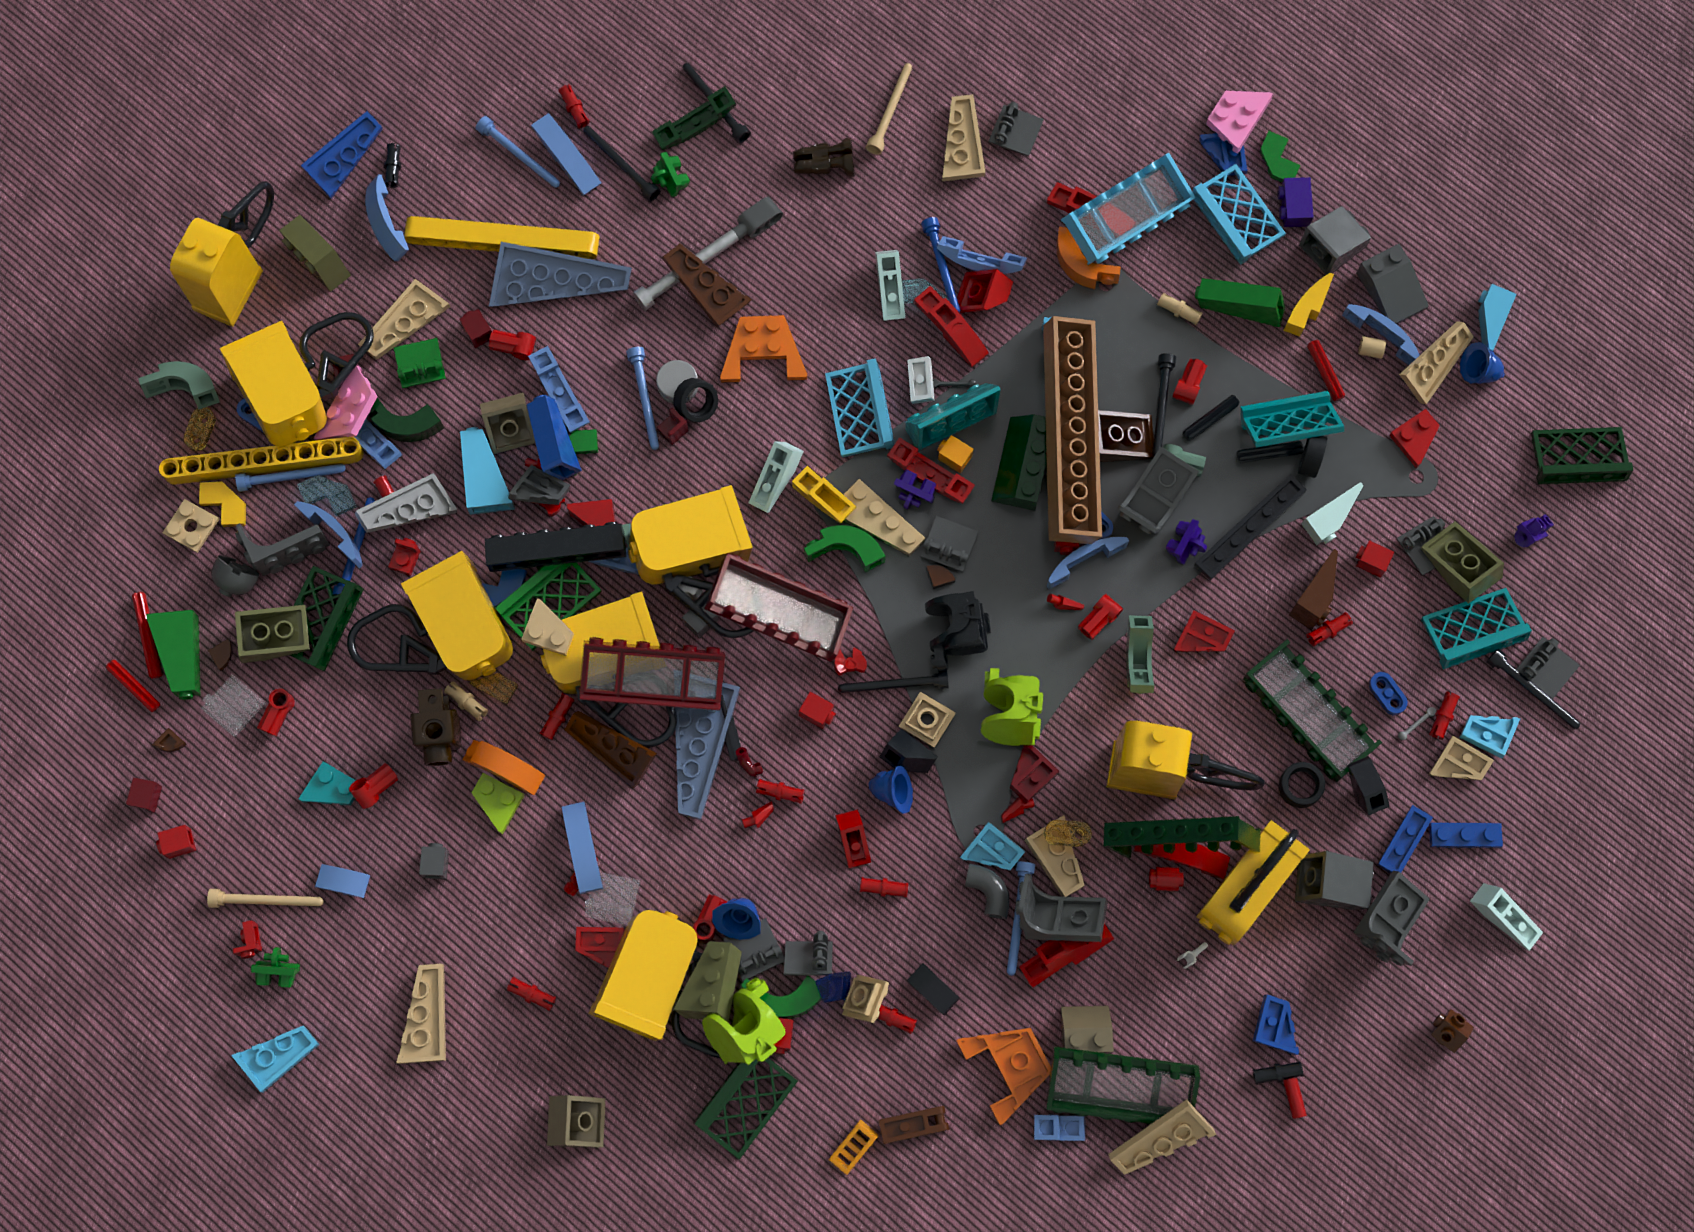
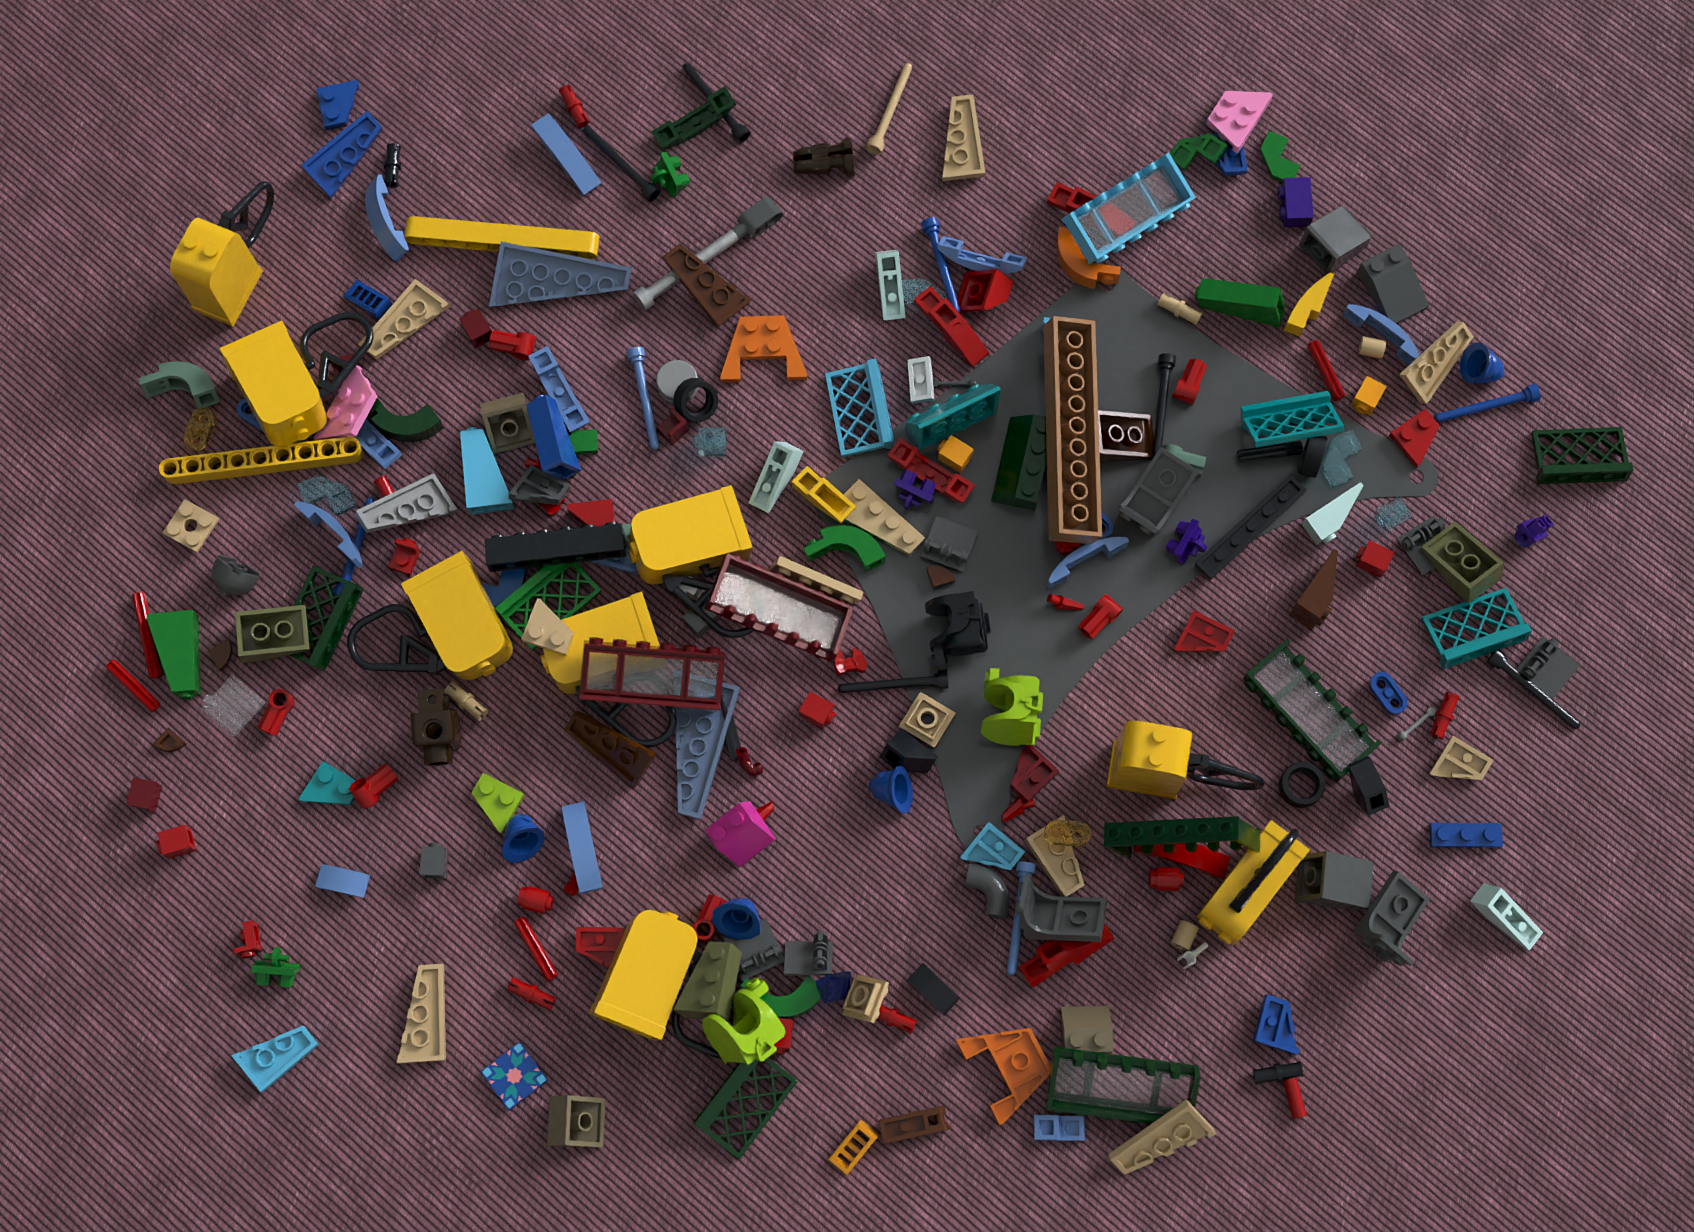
yellow tile [199,482,246,527] -> none
tan piece [207,889,324,908] -> none
medium blue piece [235,464,346,492] -> none
dark grey bracket [235,523,330,576] -> none
olive wedge [279,215,351,292] -> none
green hinge [394,338,446,389] -> none
orange arch [462,740,545,795] -> none
clear yellow tile [469,673,519,705] -> none
medium blue piece [475,116,560,188] -> none
red pin [539,693,575,740] -> none
clear hinge [584,872,641,926] -> none
red pin [756,779,805,804] -> none
red slope [835,809,871,868] -> none
red pin [860,877,908,898] -> none
dark grey hinge [988,102,1044,156] -> none
sand green arch [1126,615,1154,694] -> none
black axle [1183,395,1240,441] -> none
medium azure fence [1192,164,1286,265] -> none
red pin [1306,612,1353,647] -> none
blue plate [1377,805,1433,874] -> none
reddish brown brick [1431,1009,1474,1053] -> none
medium azure wing [1459,715,1520,759] -> none
medium azure slope [1478,284,1516,351] -> none
none -> blue wing [317,80,359,130]
none -> blue slope [343,280,392,321]
none -> tile [481,1042,549,1111]
none -> blue piece [501,813,545,863]
none -> red axle [514,916,558,981]
none -> red brick [517,886,554,914]
none -> clear light blue brick [694,427,727,456]
none -> dark pink slope [705,801,776,867]
none -> tan wing [769,556,864,605]
none -> green tile [1169,133,1228,171]
none -> tan piece [1171,920,1199,951]
none -> clear light blue tile [1322,429,1362,488]
none -> light orange brick [1350,376,1387,416]
none -> clear light blue brick [1374,496,1412,530]
none -> blue piece [1434,384,1541,422]

